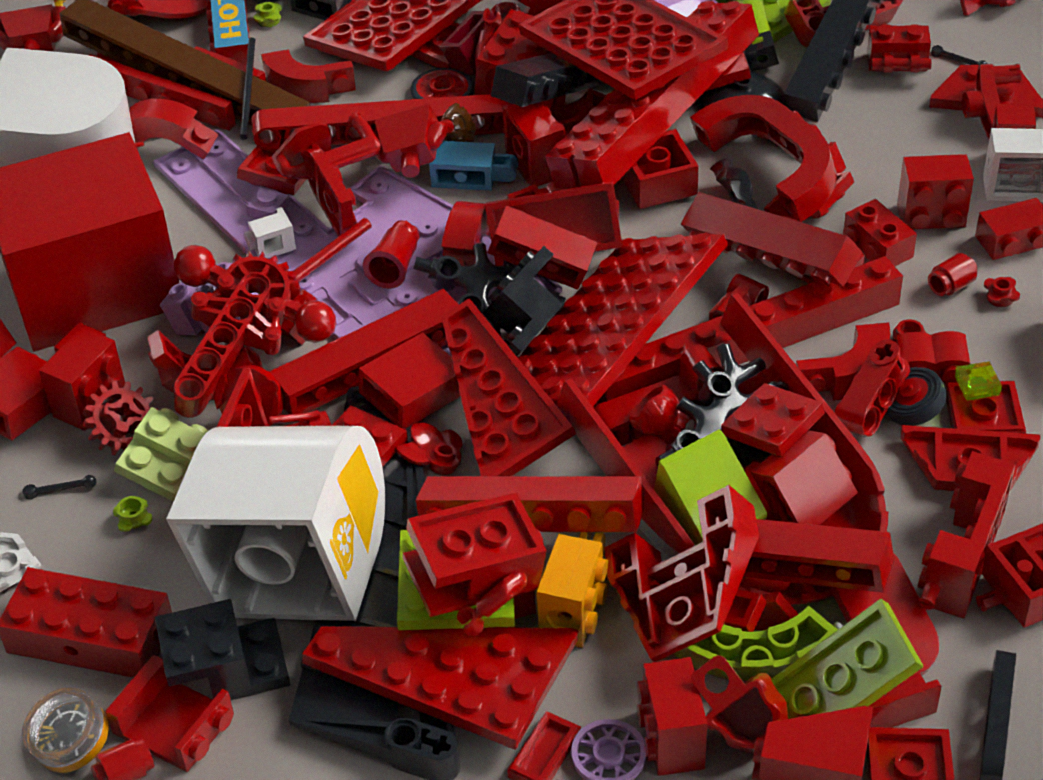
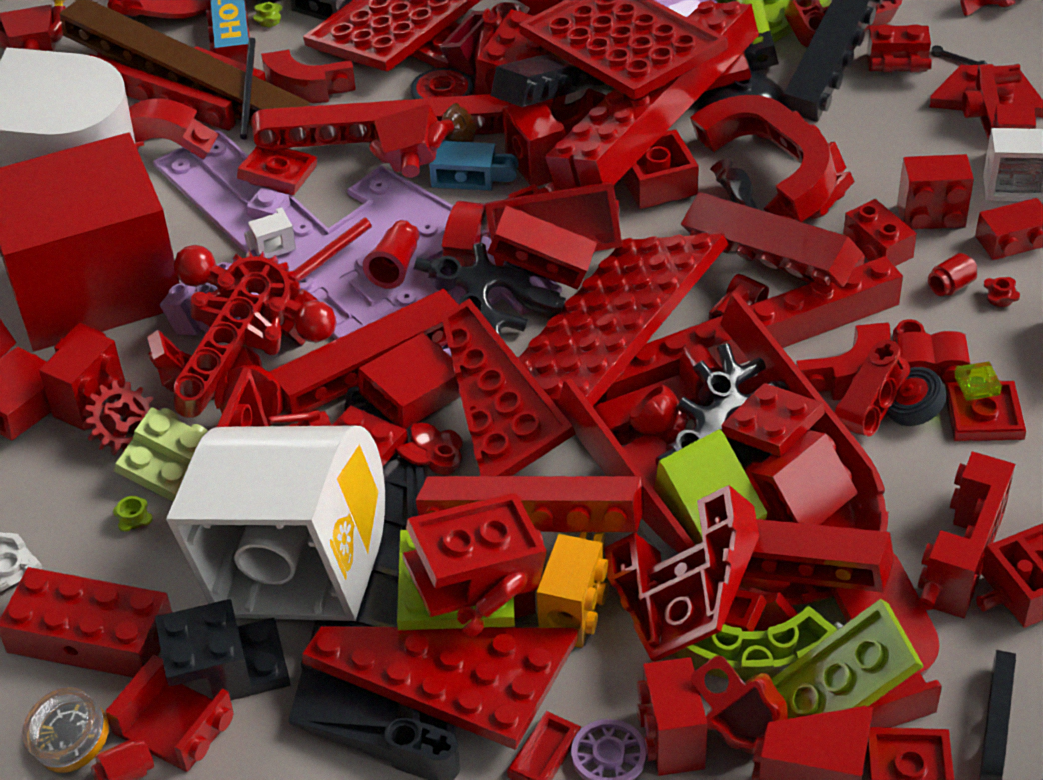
black hinge [22,475,97,499] -> none
red plate [271,111,381,237] -> none
black bracket [485,246,563,356] -> none
red wing [900,425,1041,491] -> none

